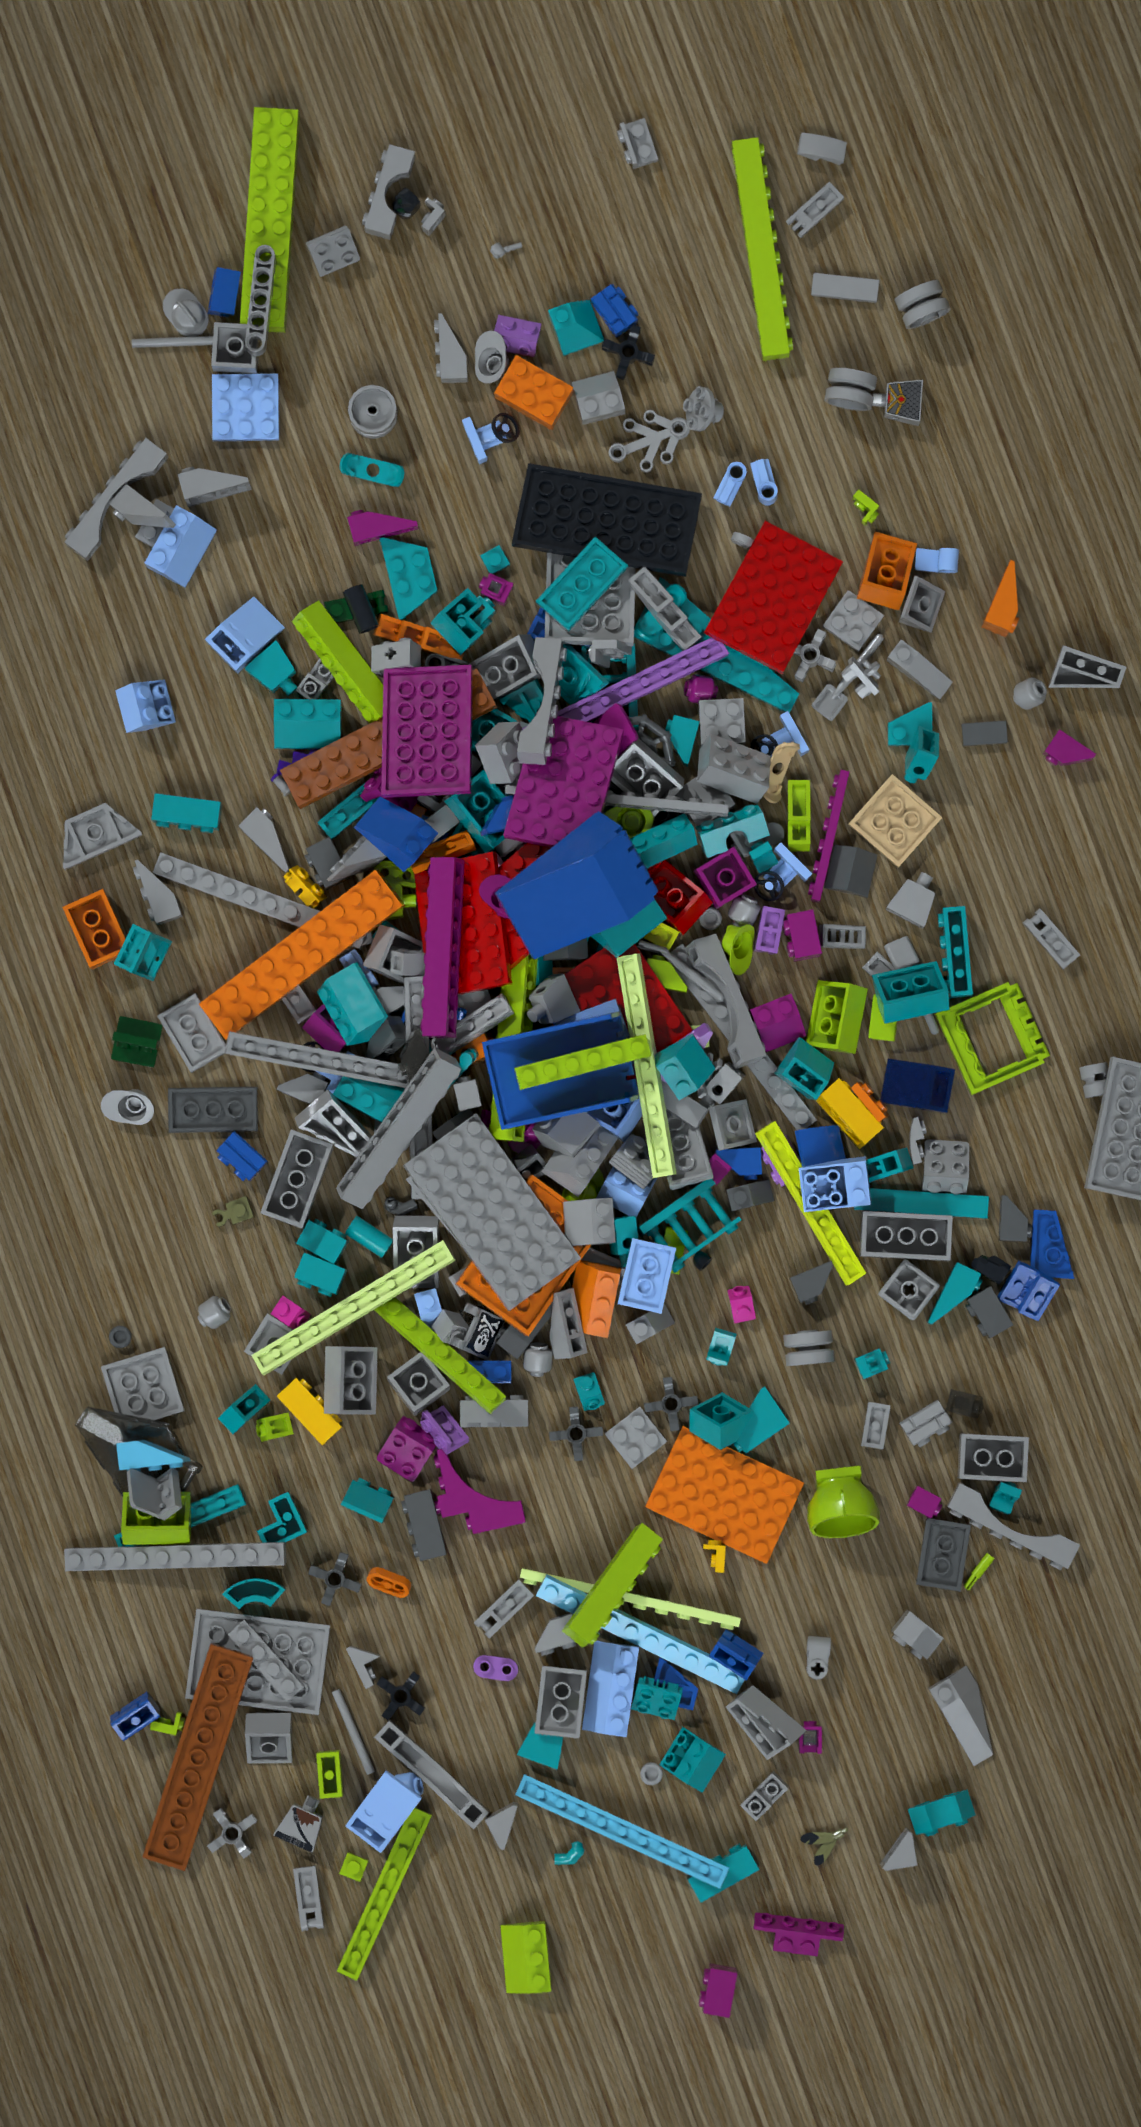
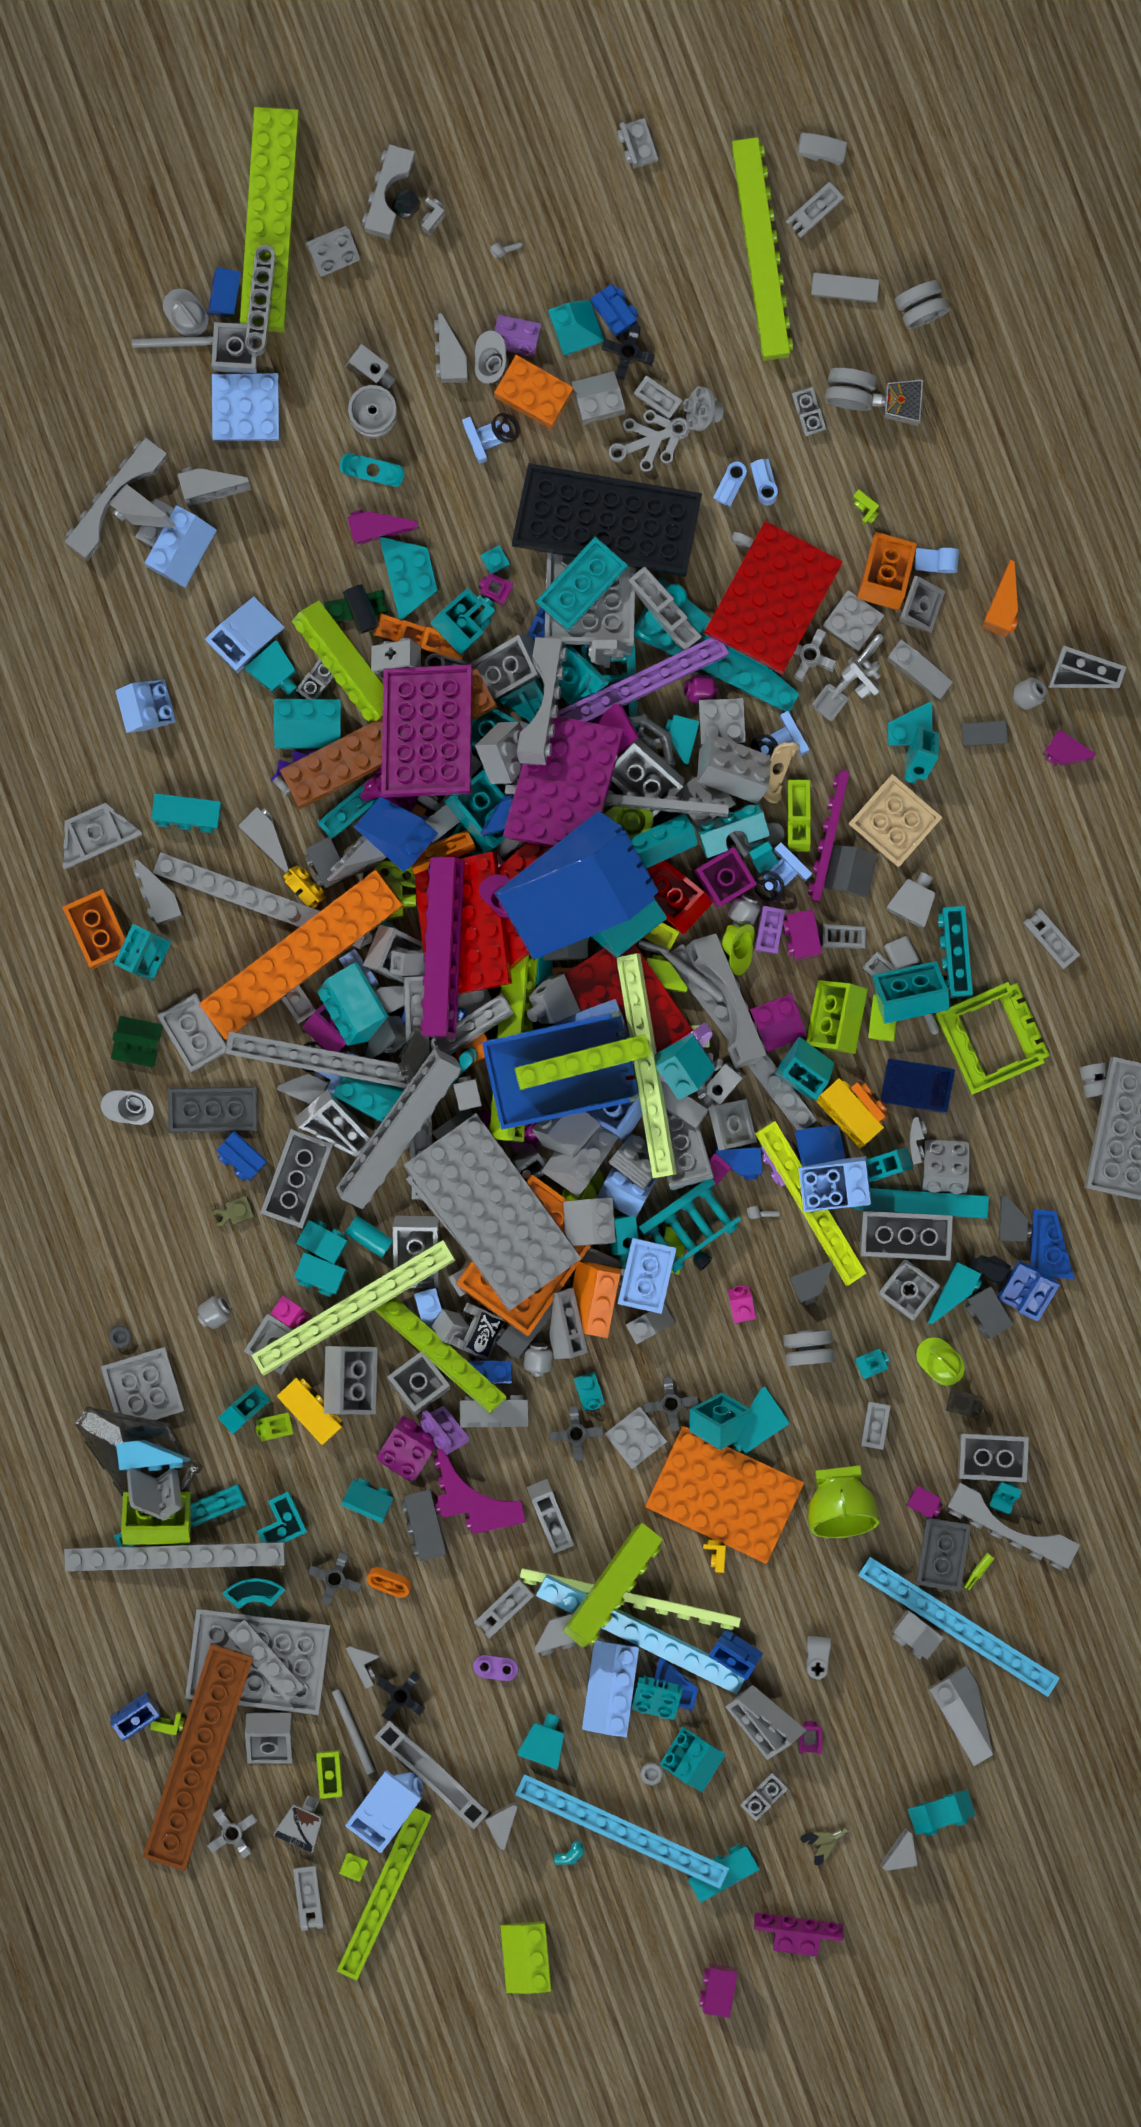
dark grey arm [384,1197,418,1216] -> none
light grey slope [535,1666,587,1738] -> none
light grey tile [699,908,722,930] -> none
teal bracket [706,1327,737,1366] -> none
dark grey slope [726,1180,774,1212] -> none
light grey brick [899,1400,952,1448] -> none
none -> light grey torso [345,344,396,389]
none -> light grey slope [527,1479,574,1553]
none -> light grey plate [634,375,682,420]
none -> light grey hand [747,1205,779,1219]
none -> light grey slope [791,387,826,436]
none -> medium azure plate [858,1557,1060,1697]
none -> lime piece [916,1337,965,1386]

